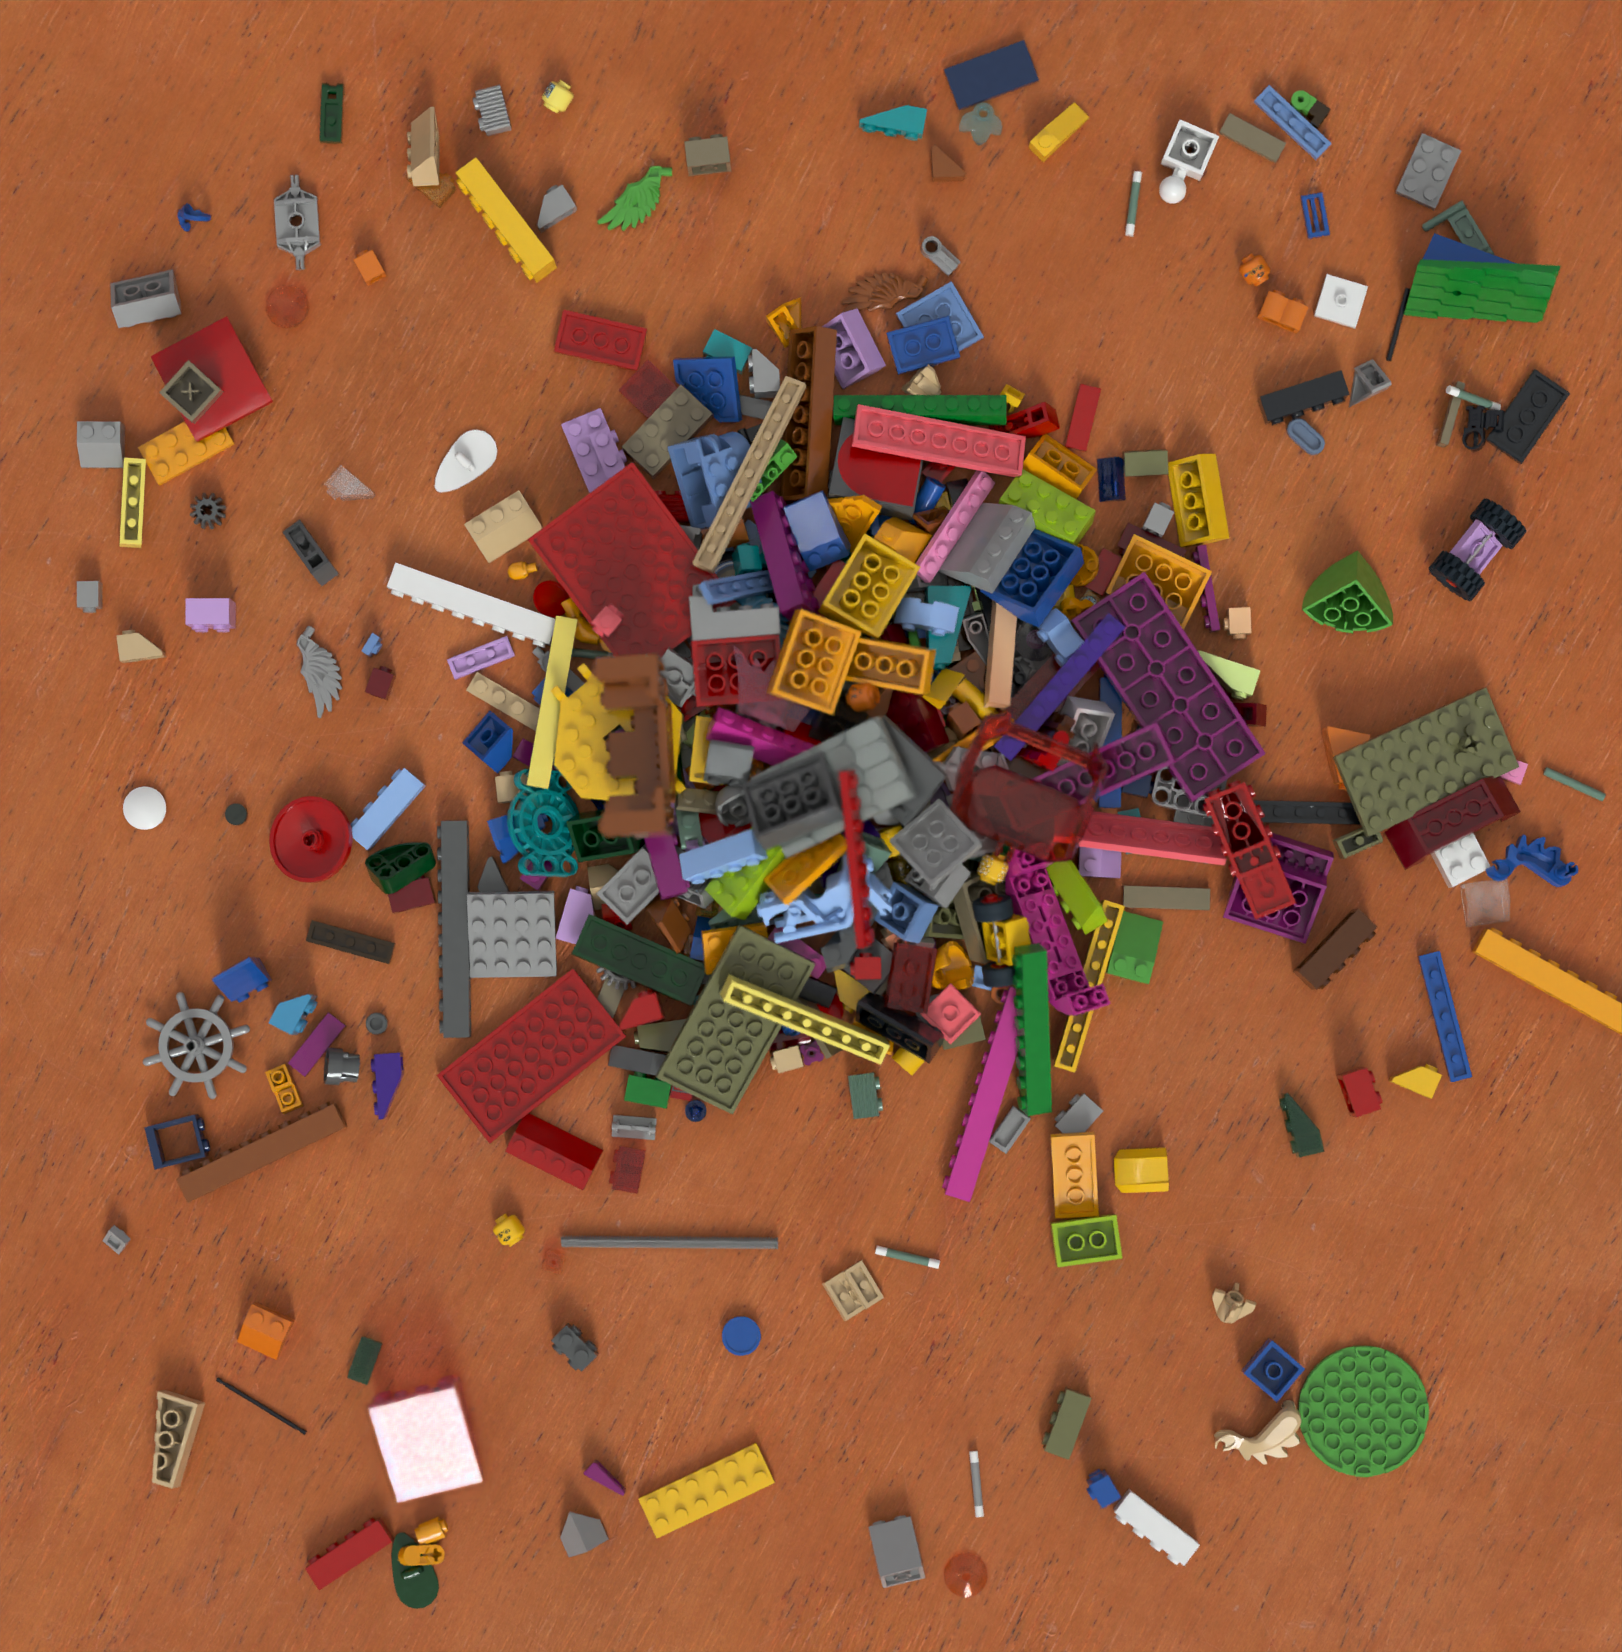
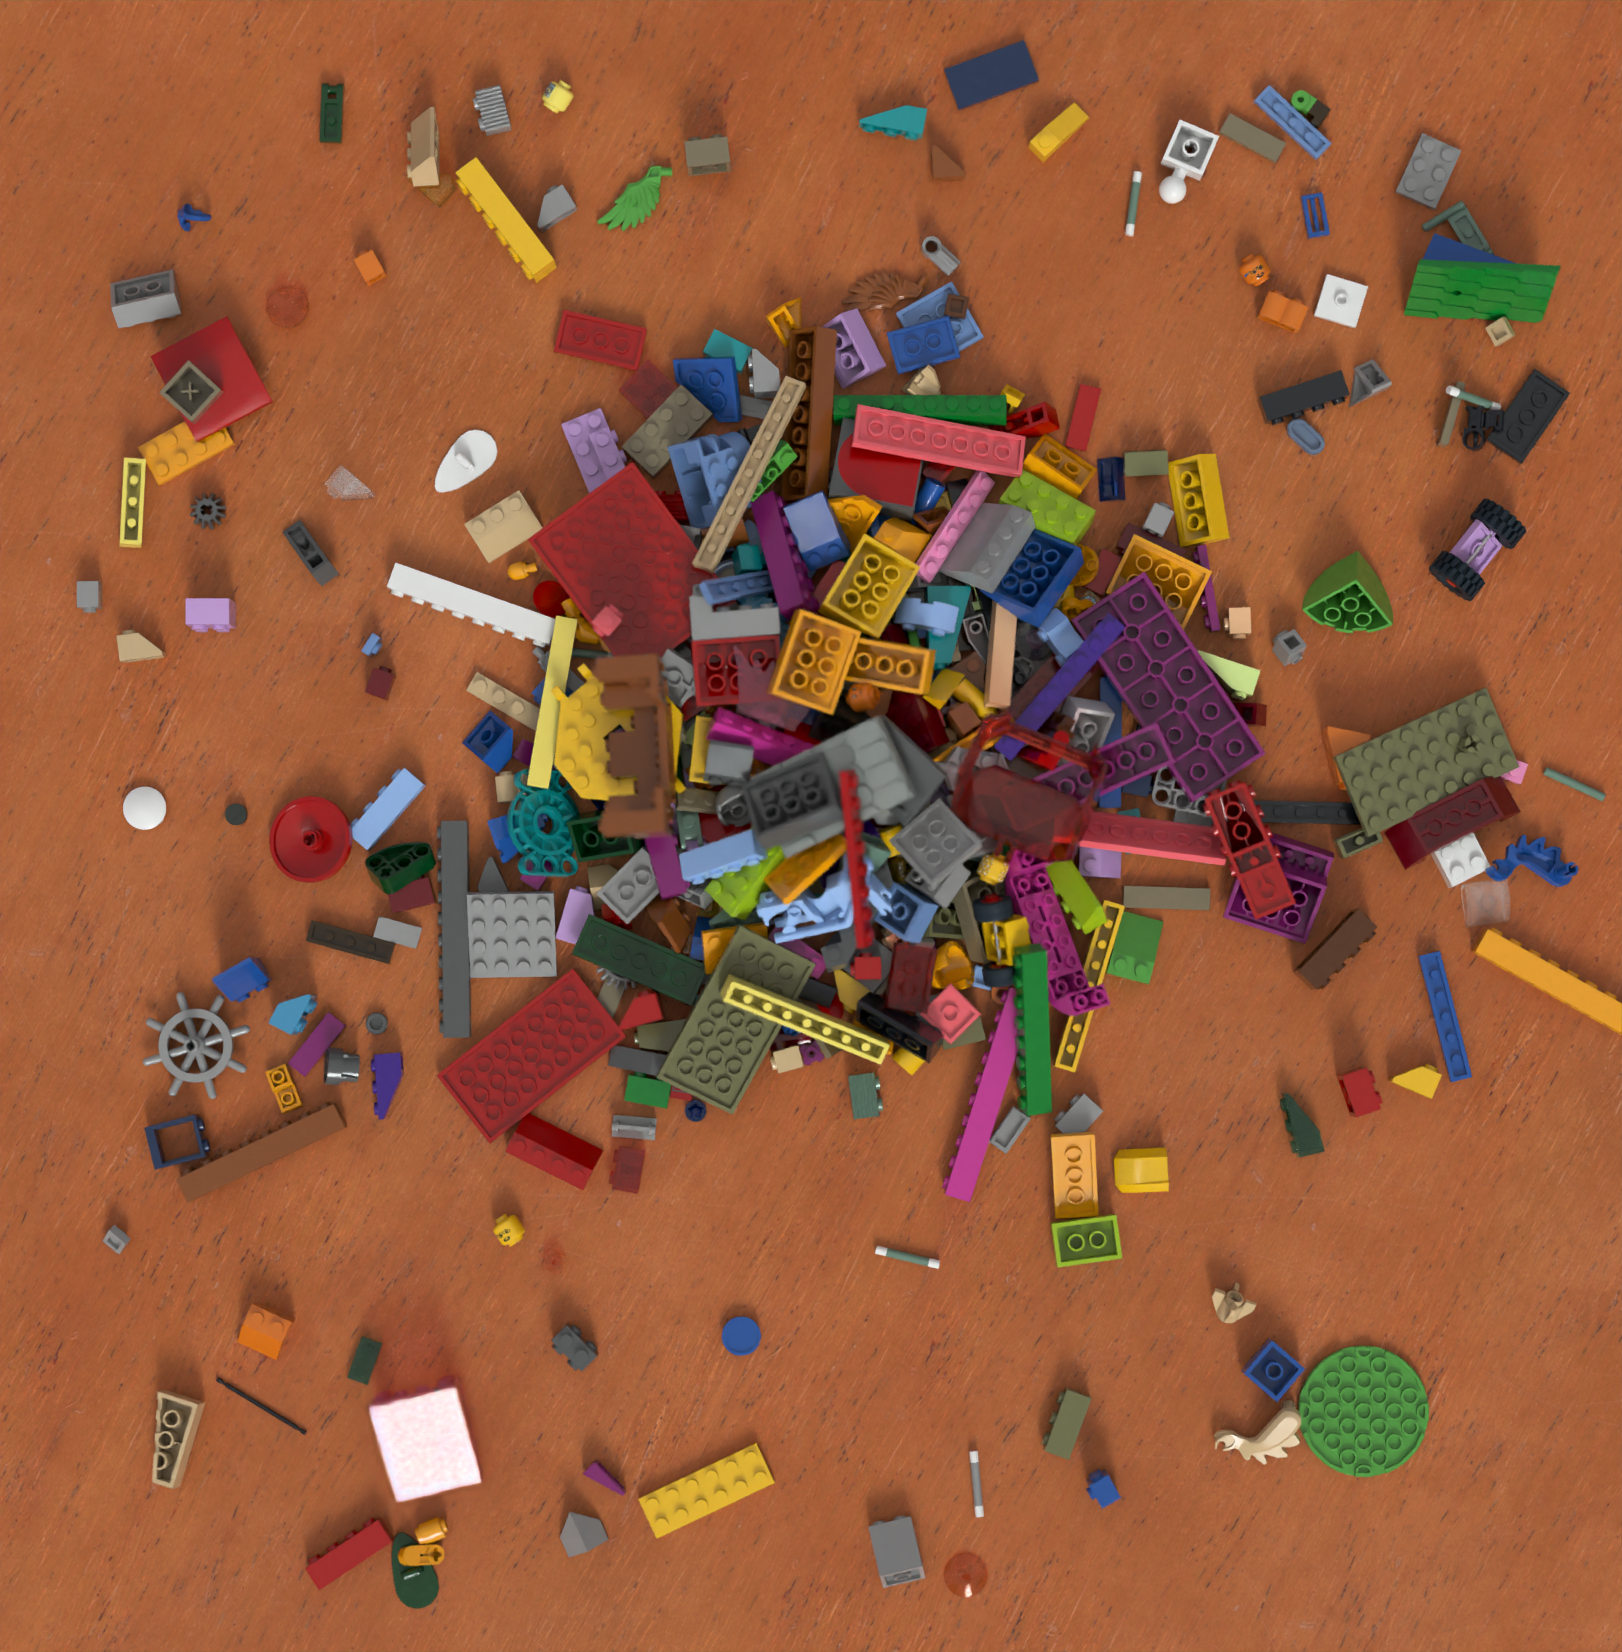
light grey slope [77,421,125,468] -> none
light grey plate [274,175,321,270] -> none
light grey animal [296,625,343,718] -> none
lavender tile [447,636,515,680] -> none
light grey axle [561,1235,778,1249] -> none
tan slope [822,1260,884,1321] -> none
clear light blue plate [959,102,1002,146] -> none
white brick [1113,1489,1200,1566] -> none
black axle [1386,288,1410,361] -> none
none -> light grey slope [373,916,422,949]
none -> reddish brown tile [944,293,969,320]
none -> light grey brick [1272,629,1307,667]
none -> tan plate [1485,316,1516,347]

